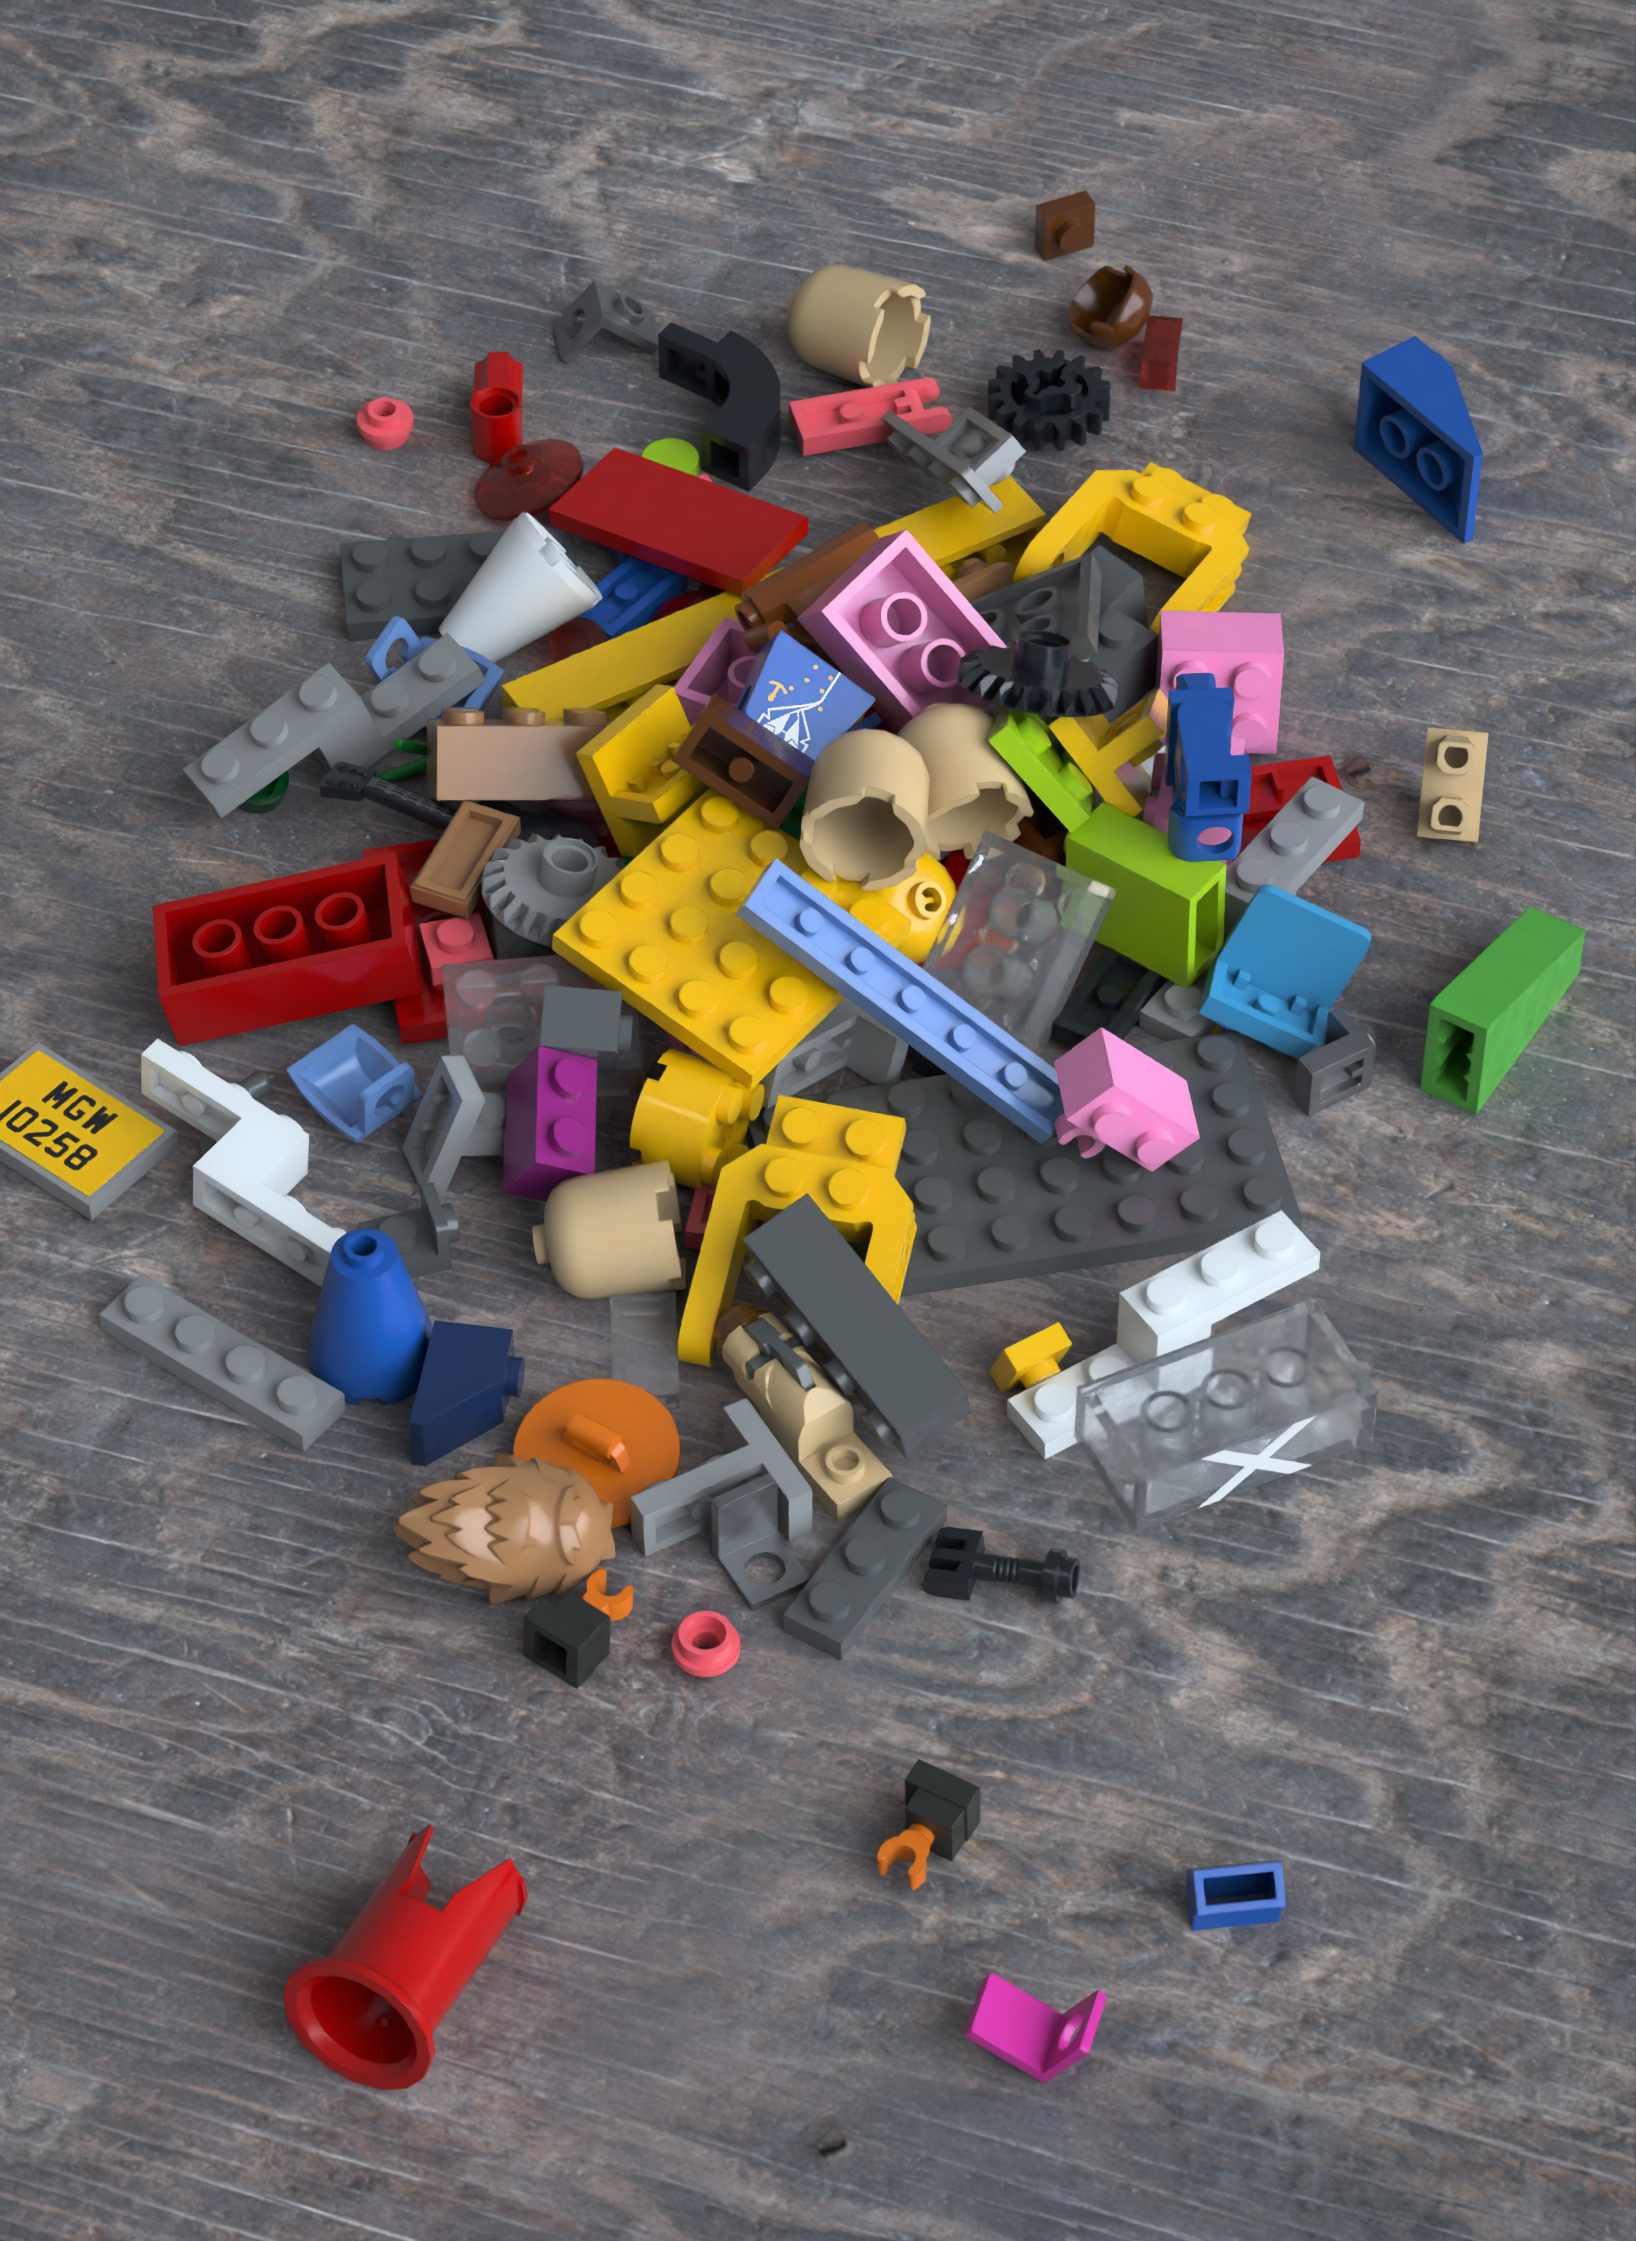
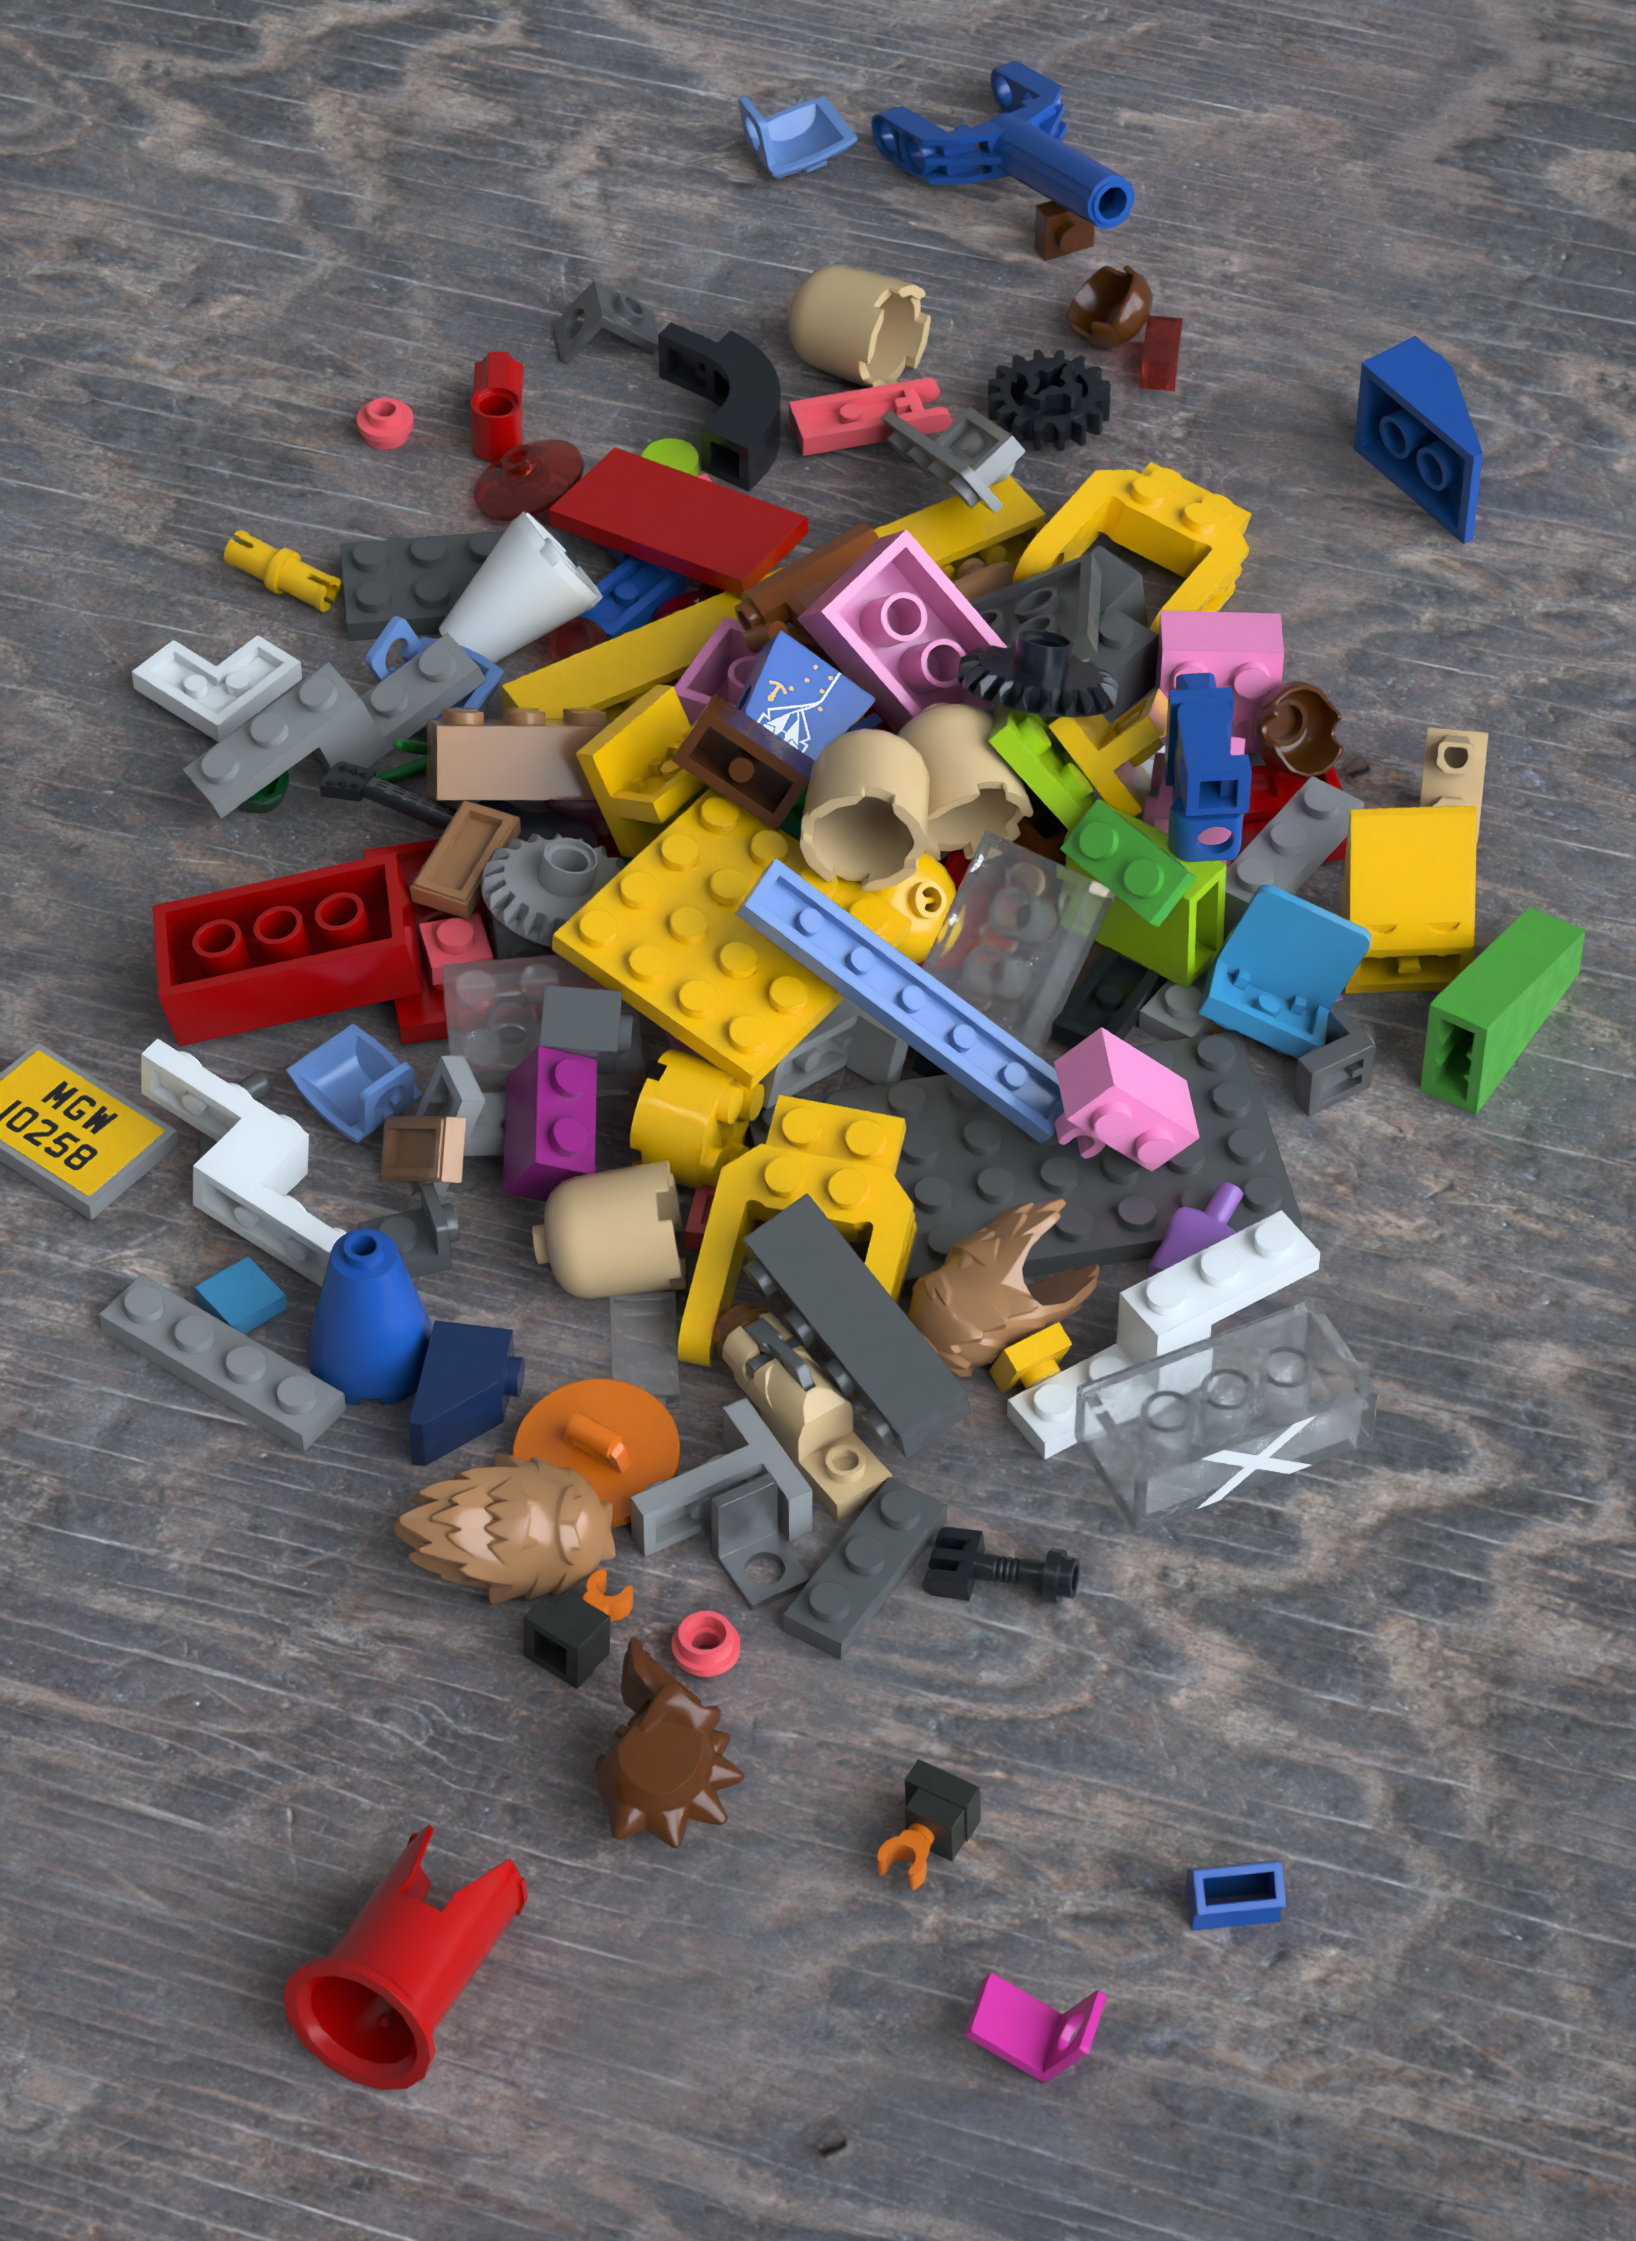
none -> white plate [132,635,302,742]
none -> dark azure tile [195,1256,287,1335]
none -> yellow pin [224,530,341,613]
none -> medium nougat tile [381,1116,466,1183]
none -> reddish brown head [594,1636,744,1848]
none -> medium blue piece [738,96,858,179]
none -> blue piece [871,61,1135,229]
none -> medium nougat head [908,1198,1100,1377]
none -> bright green plate [1060,799,1197,927]
none -> medium lavender piece [1146,1181,1243,1277]
none -> reddish brown hair [1252,681,1344,779]
none -> yellow slope [1340,805,1477,994]

